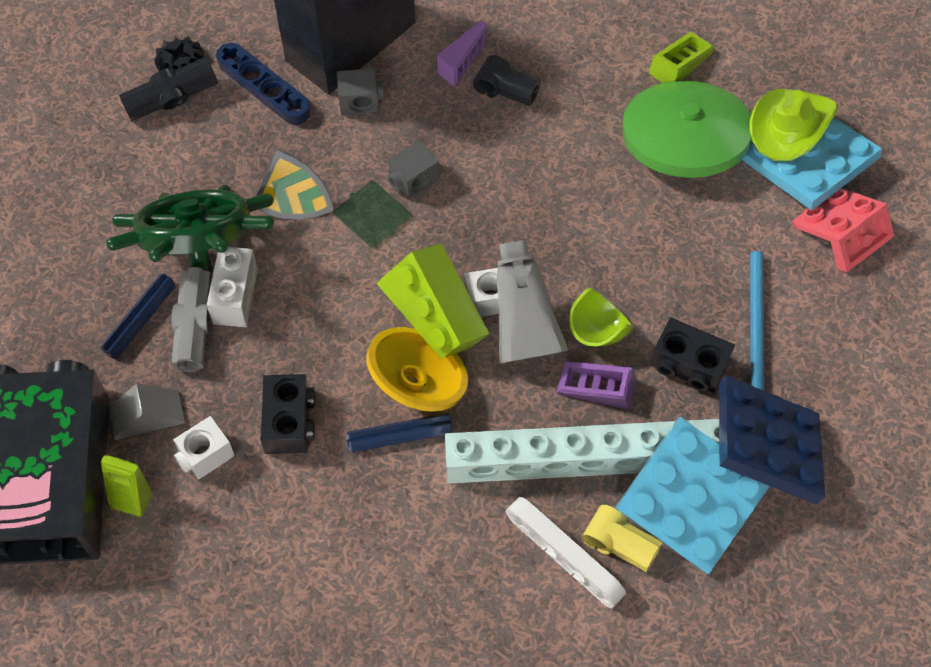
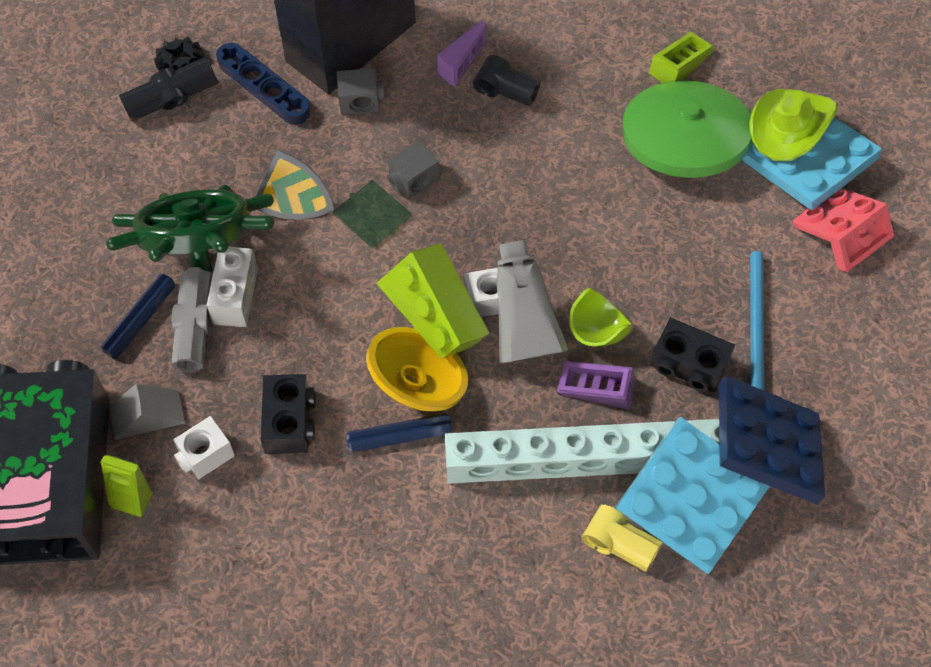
white beam [506,497,626,608] -> none

